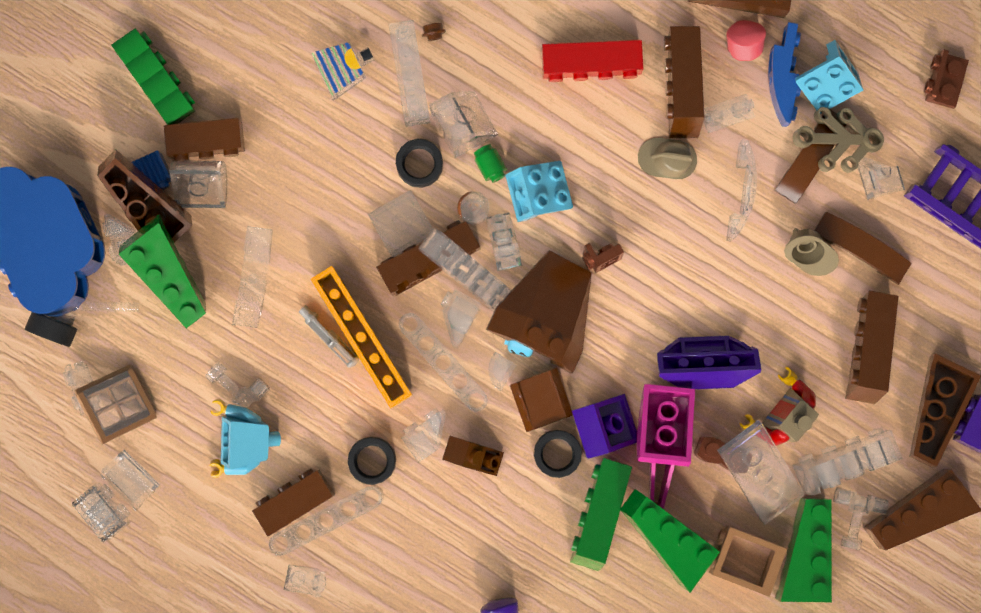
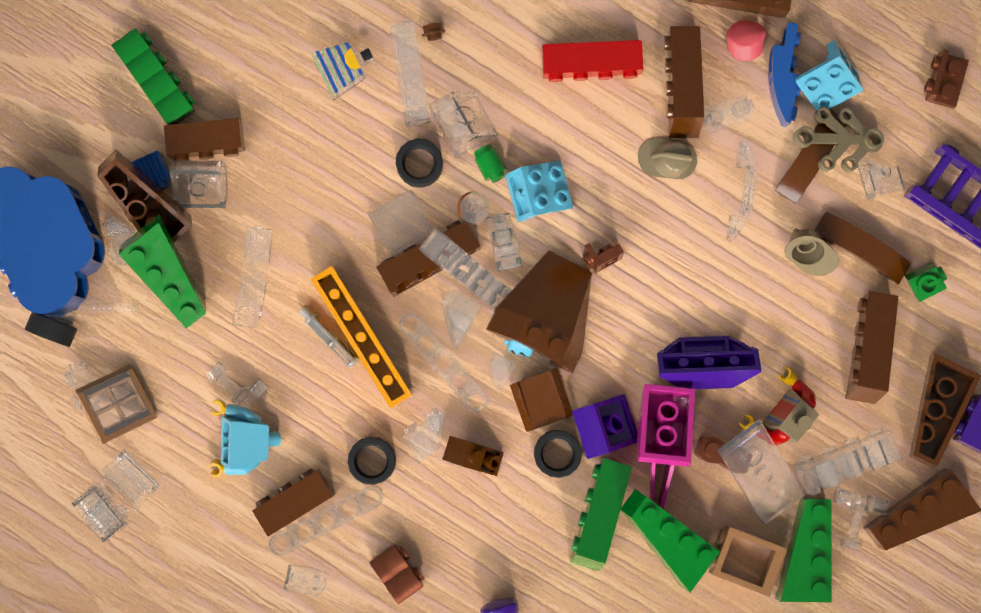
none -> copper brick [369,544,425,604]
none -> green brick [904,262,947,302]

